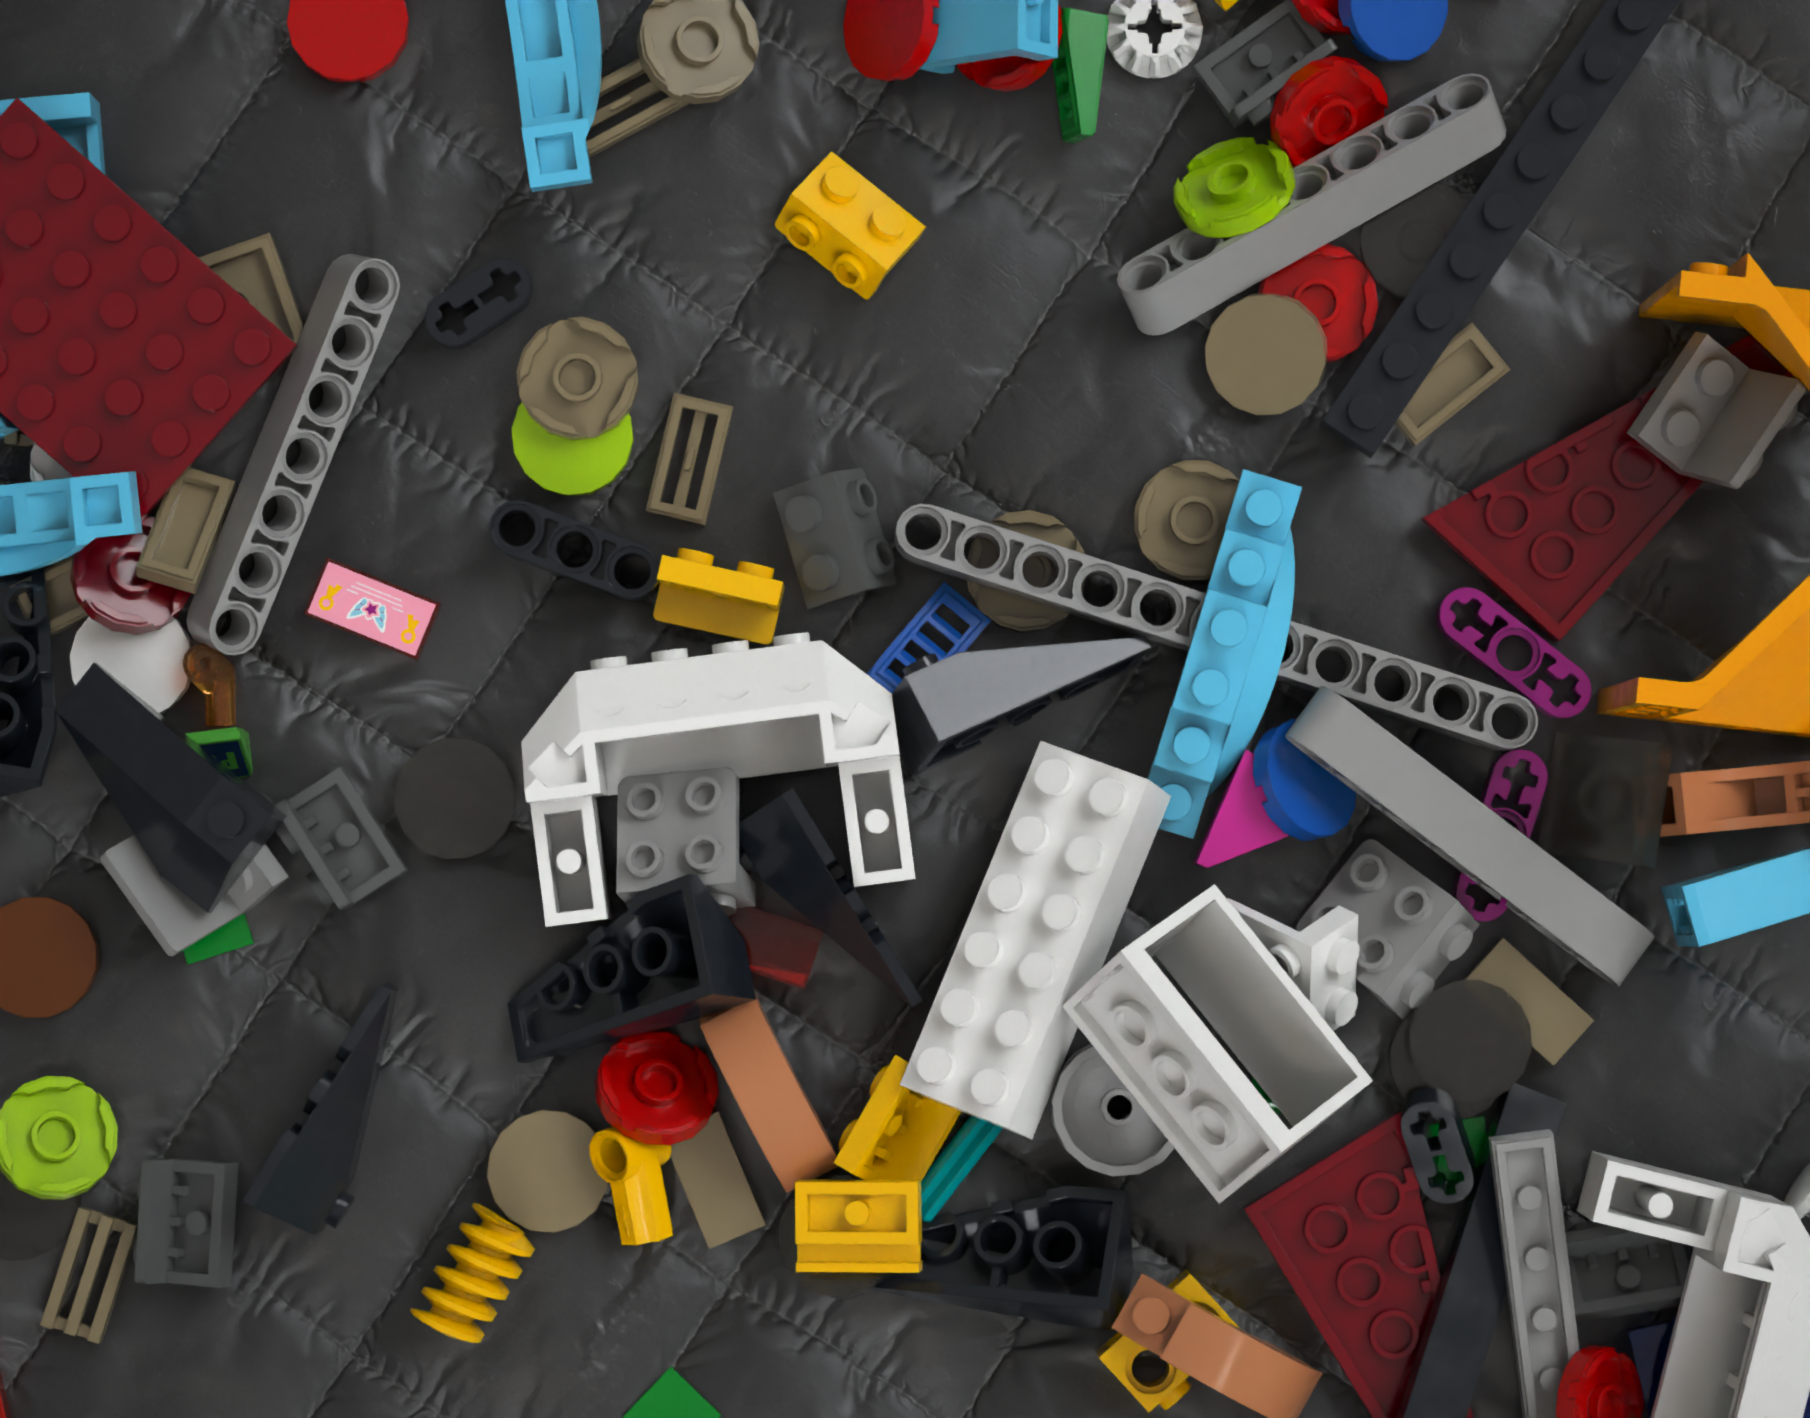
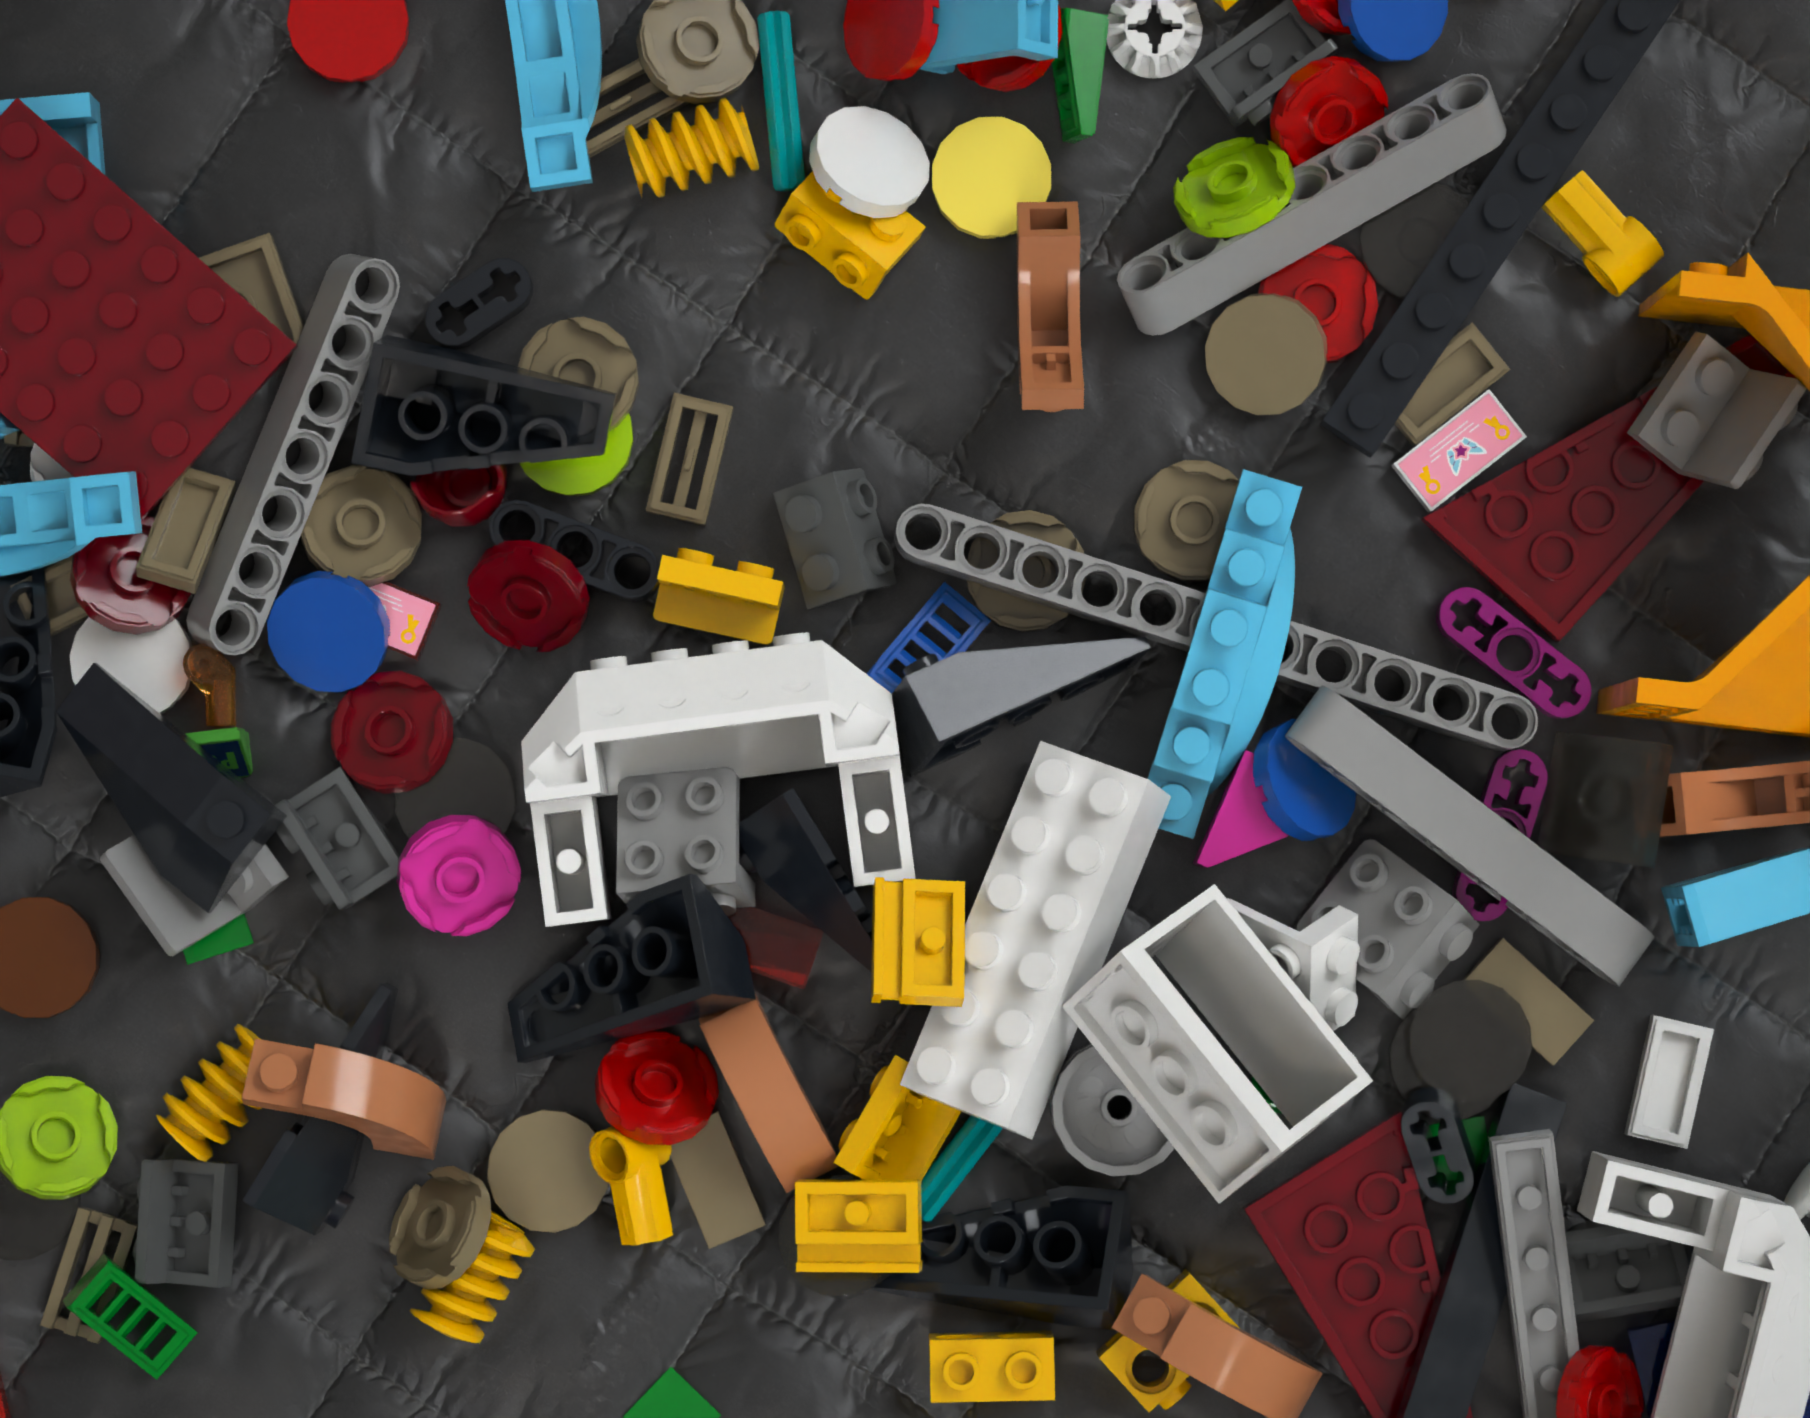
none -> green slope [62,1254,198,1380]
none -> yellow piece [156,1024,262,1162]
none -> nougat arch [242,1039,446,1160]
none -> blue tile [267,571,390,692]
none -> dark tan tile [300,465,422,587]
none -> dark red tile [331,671,453,794]
none -> black wedge [351,335,617,476]
none -> dark tan tile [389,1166,491,1289]
none -> dark pink tile [397,815,521,936]
none -> dark red hair [410,464,508,527]
none -> dark red tile [467,540,590,652]
none -> yellow piece [624,98,759,198]
none -> teal axle [757,11,805,192]
none -> white tile [809,106,930,218]
none -> yellow plate [871,877,965,1007]
none -> yellow brick [929,1331,1055,1403]
none -> light yellow tile [932,117,1051,239]
none -> nougat arch [1017,201,1084,412]
none -> bright pink tile [1391,389,1527,513]
none -> yellow piece [1541,170,1664,297]
none -> white tile [1624,1015,1714,1149]

